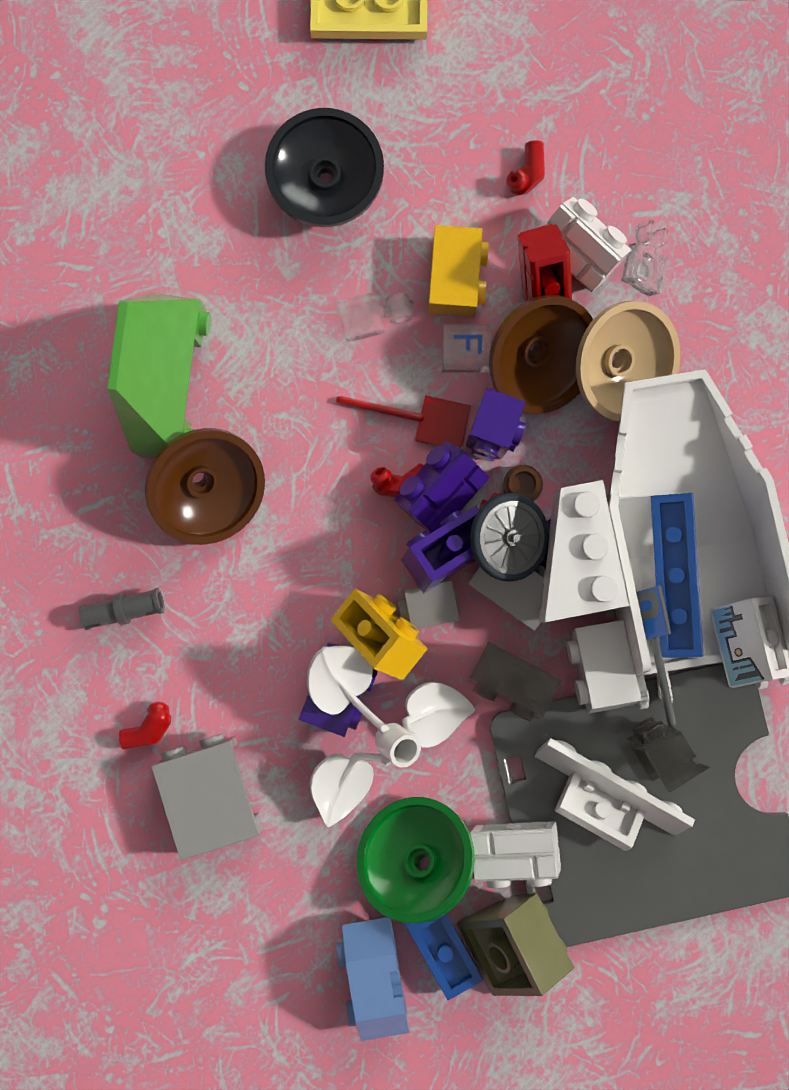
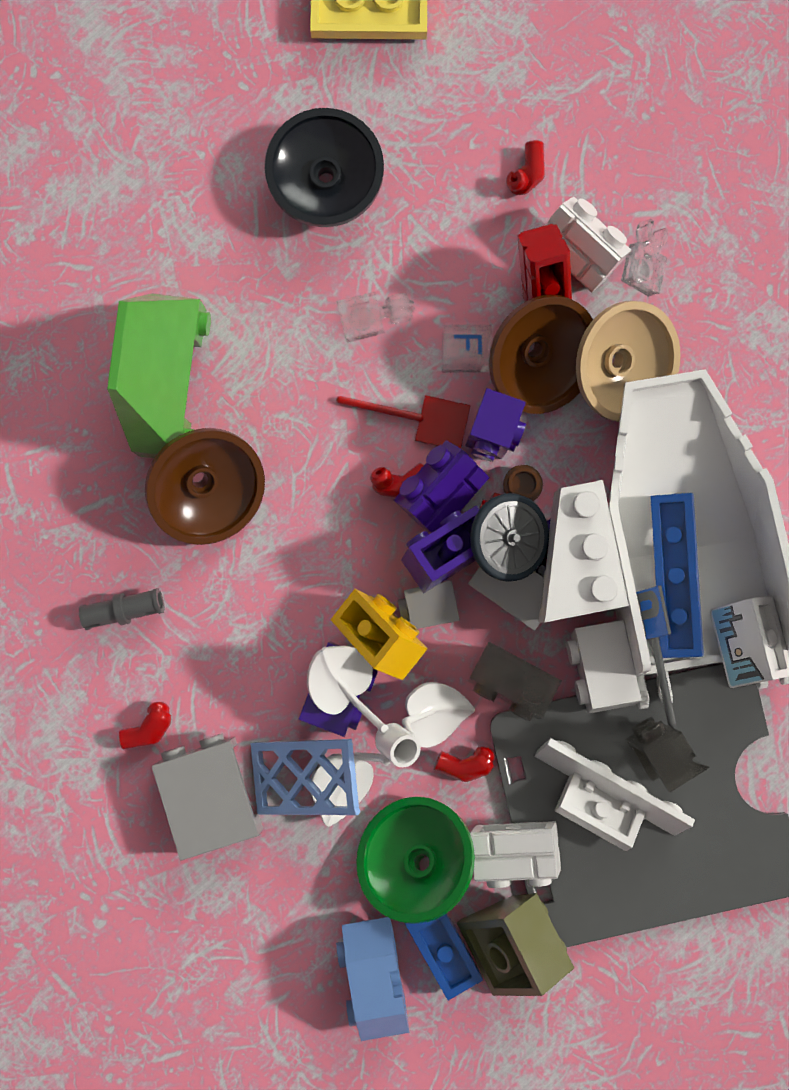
yellow brick [428,225,489,317] -> none
none -> light blue window [250,739,360,815]
none -> red arm [434,746,495,782]

